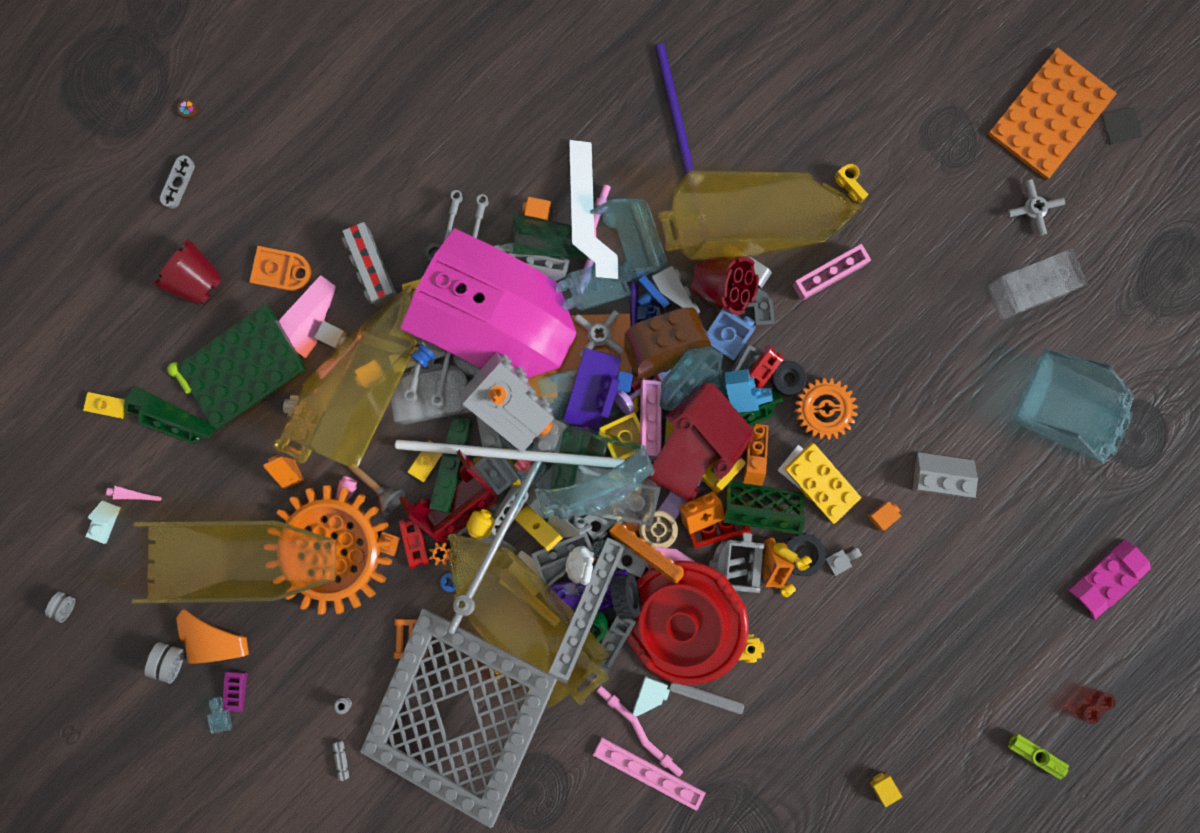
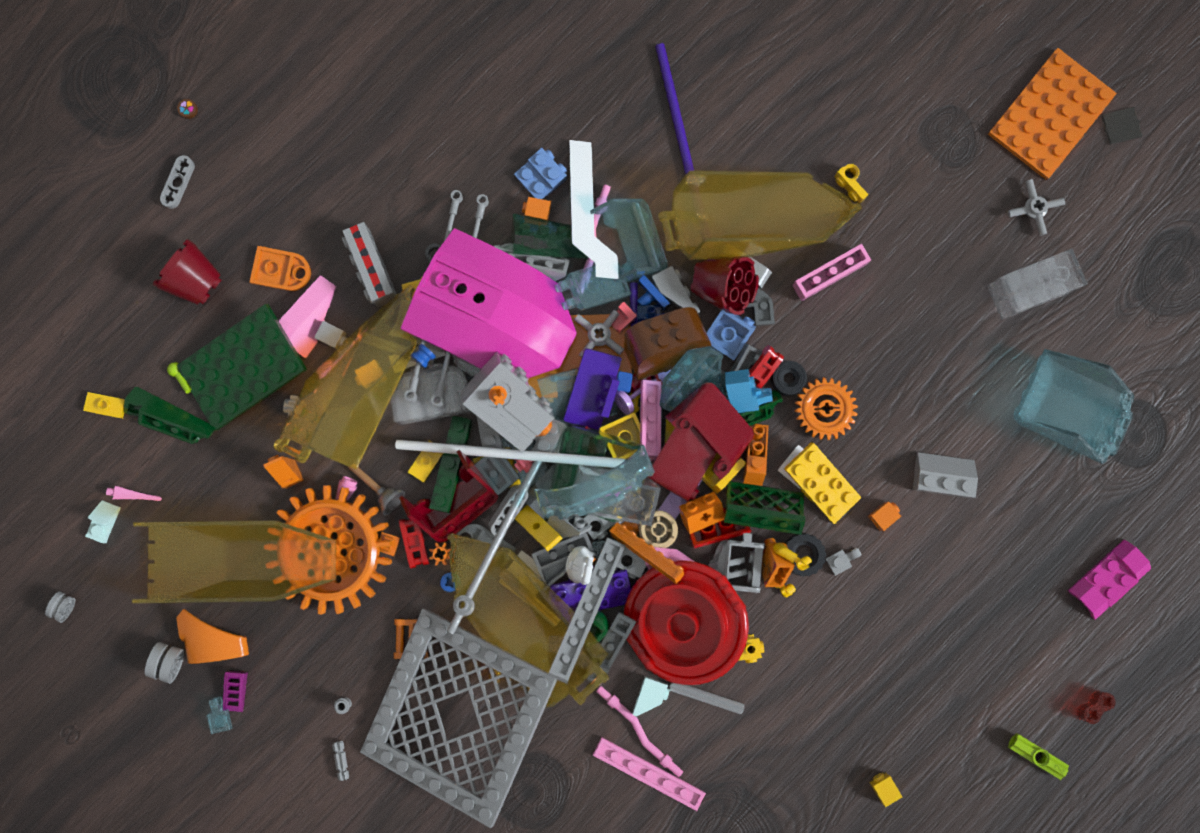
yellow head [466,509,495,539] -> none
black tyre [611,574,641,620] -> none
none -> medium blue plate [514,148,567,200]
none -> coral panel [611,302,637,334]

